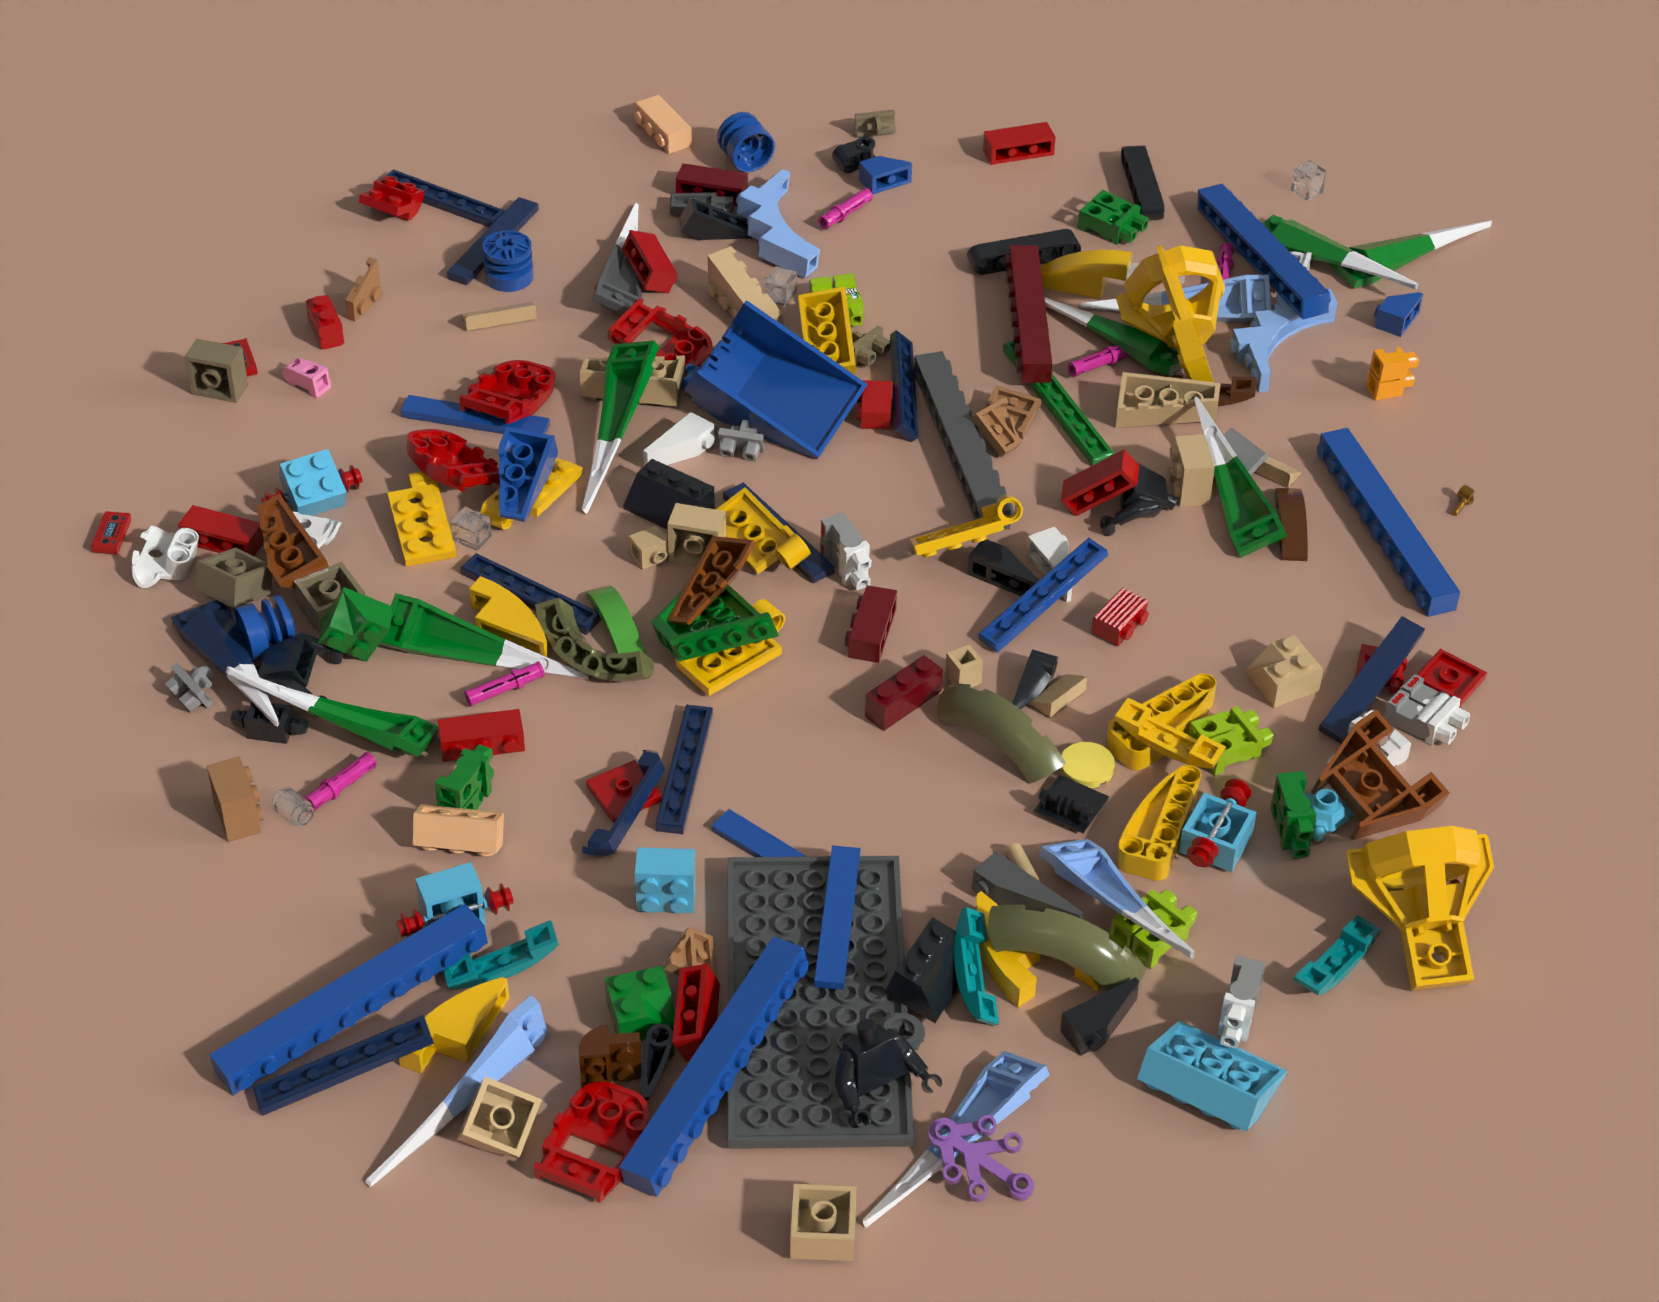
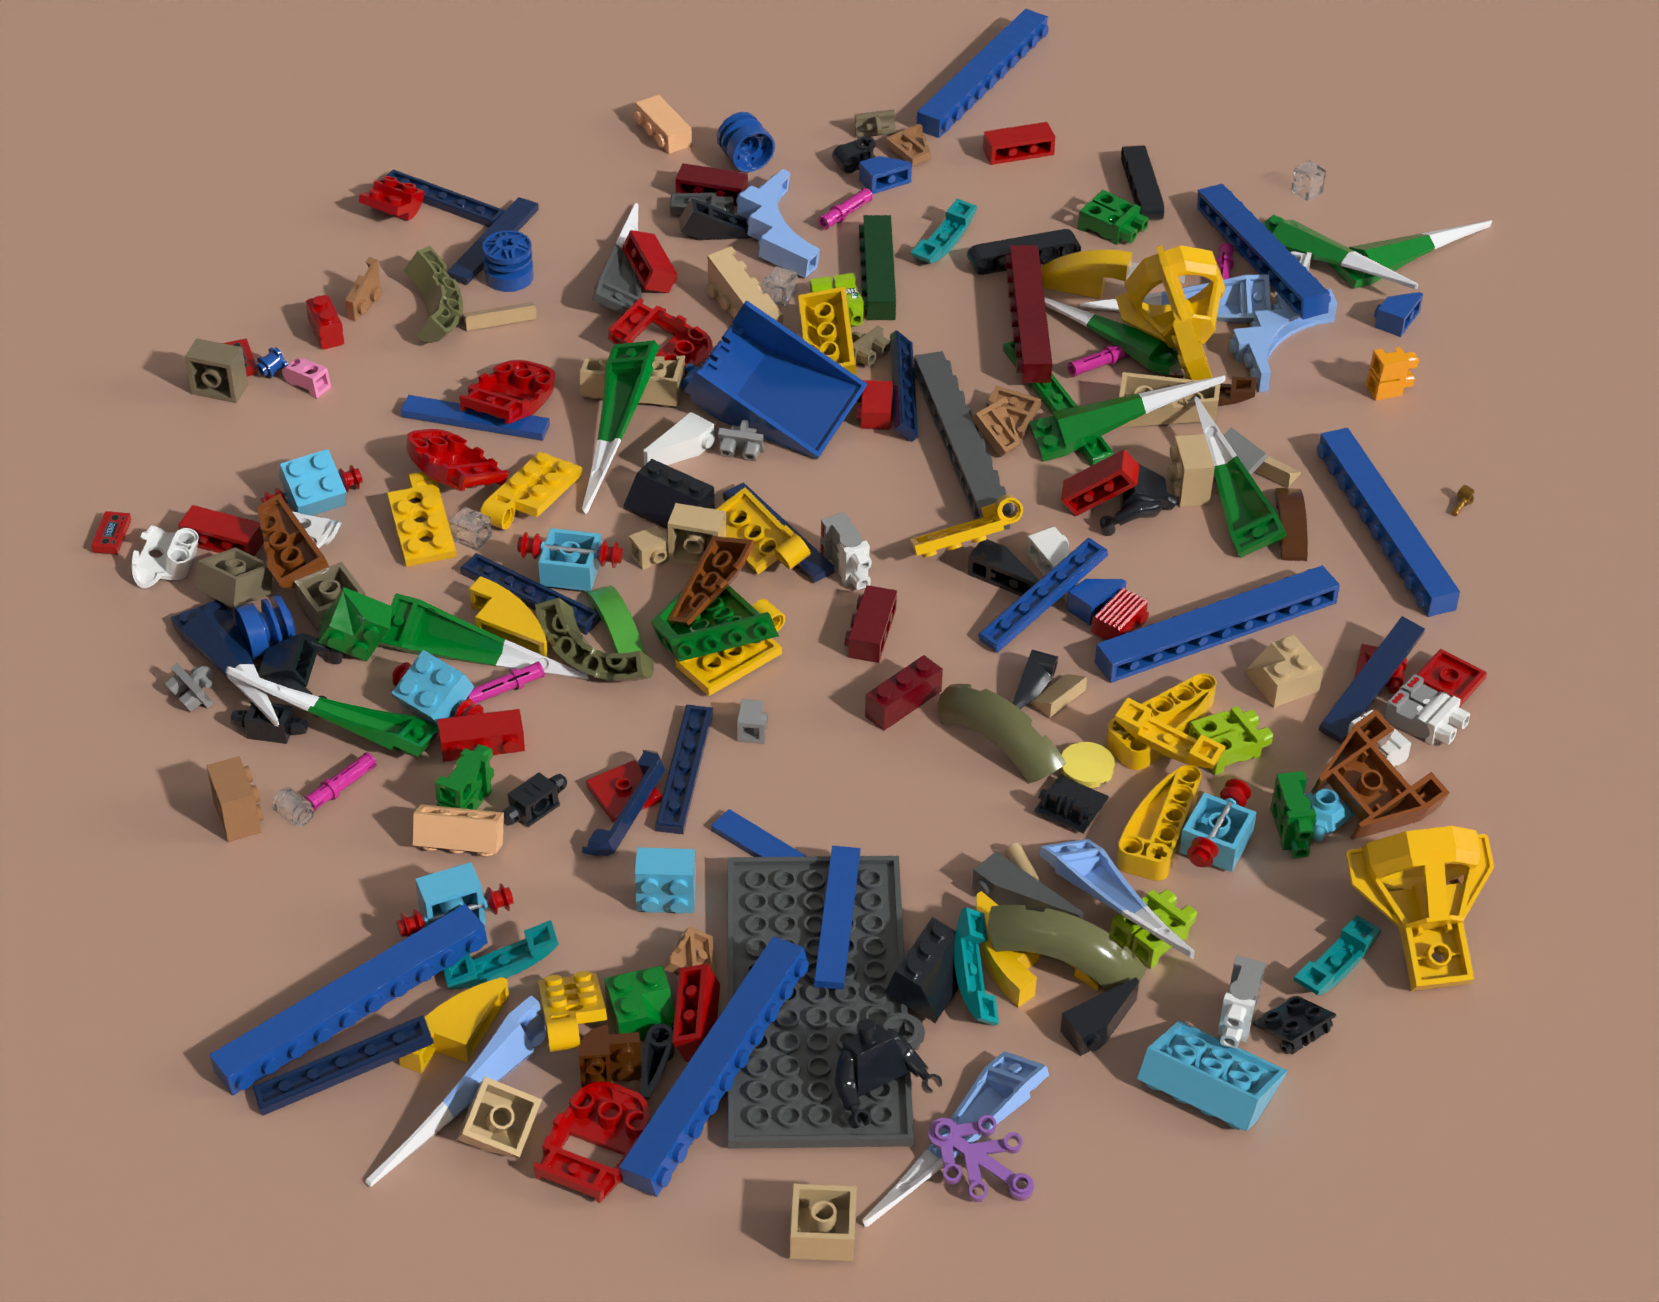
blue wedge [499,427,558,522] -> none
tan brick [945,644,983,688] -> none
none -> blue brick [256,347,289,378]
none -> medium azure brick [391,650,483,726]
none -> olive brick [404,246,463,343]
none -> black piece [502,772,567,827]
none -> medium azure brick [517,528,623,591]
none -> yellow hinge [538,971,607,1052]
none -> light grey brick [737,699,768,744]
none -> dark green brick [859,215,896,320]
none -> medium nougat wing [886,123,930,167]
none -> teal slope [911,198,977,264]
none -> blue brick [916,8,1049,138]
none -> green plate [1029,376,1225,462]
none -> blue slope [1067,579,1127,626]
none -> blue brick [1095,565,1340,683]
none -> black hinge [1252,996,1337,1054]

